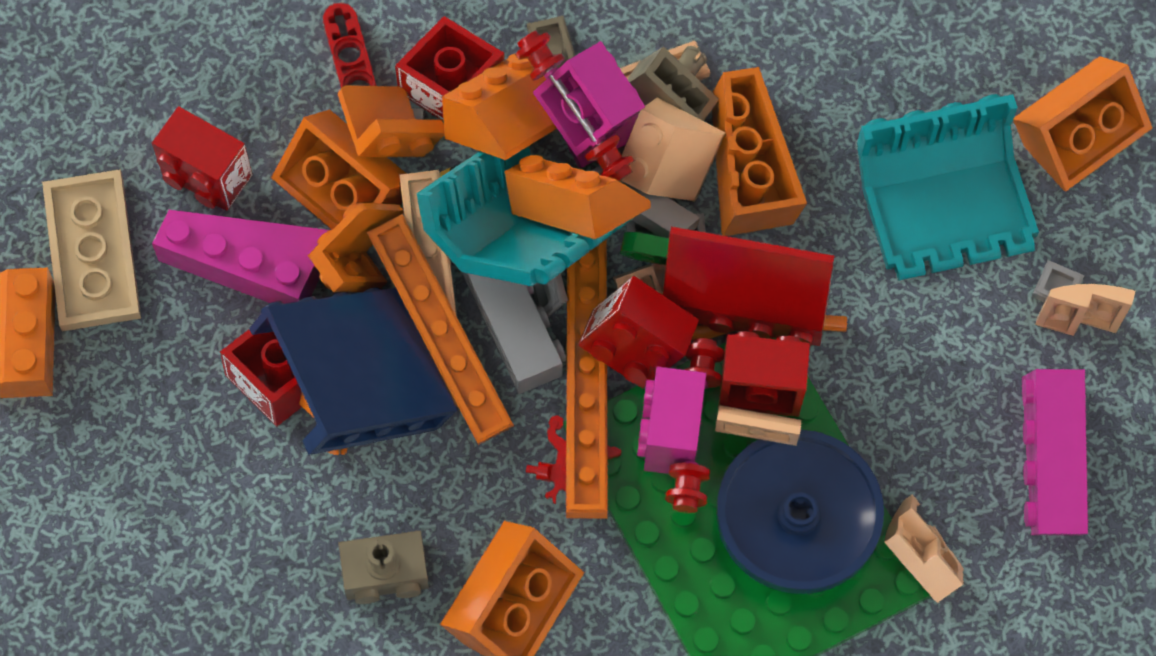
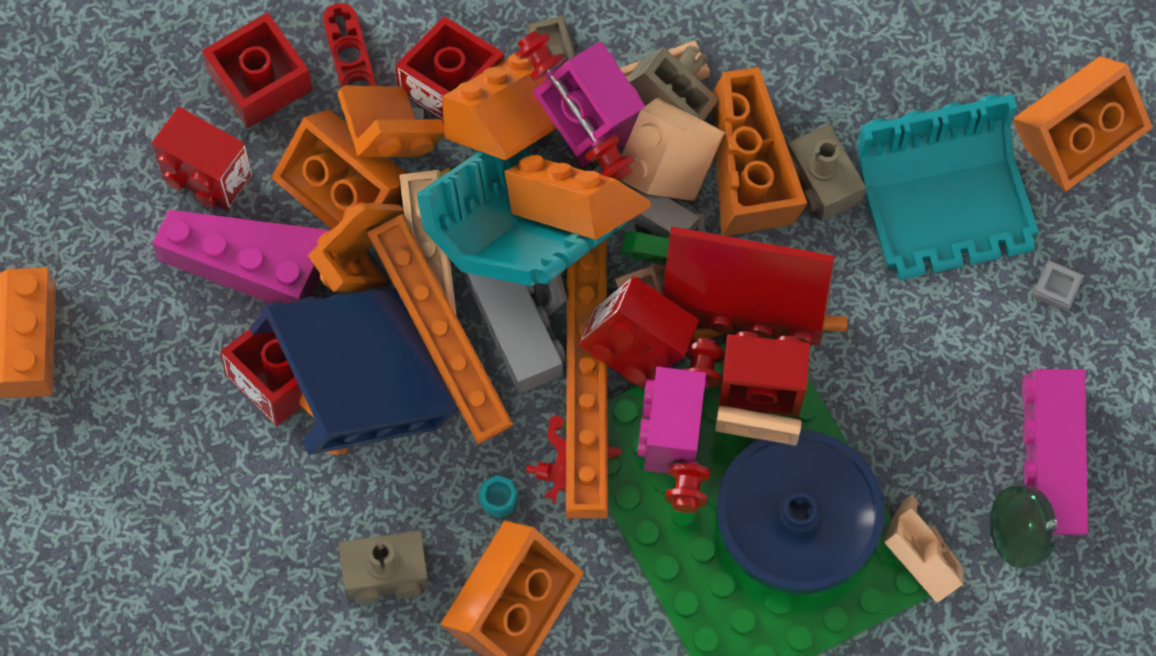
tan plate [42,170,141,331] -> none
light nougat slope [1035,284,1136,336] -> none
none -> red brick [201,12,313,129]
none -> teal tile [478,475,519,519]
none -> dark tan brick [787,124,866,221]
none -> clear green tile [990,485,1057,568]

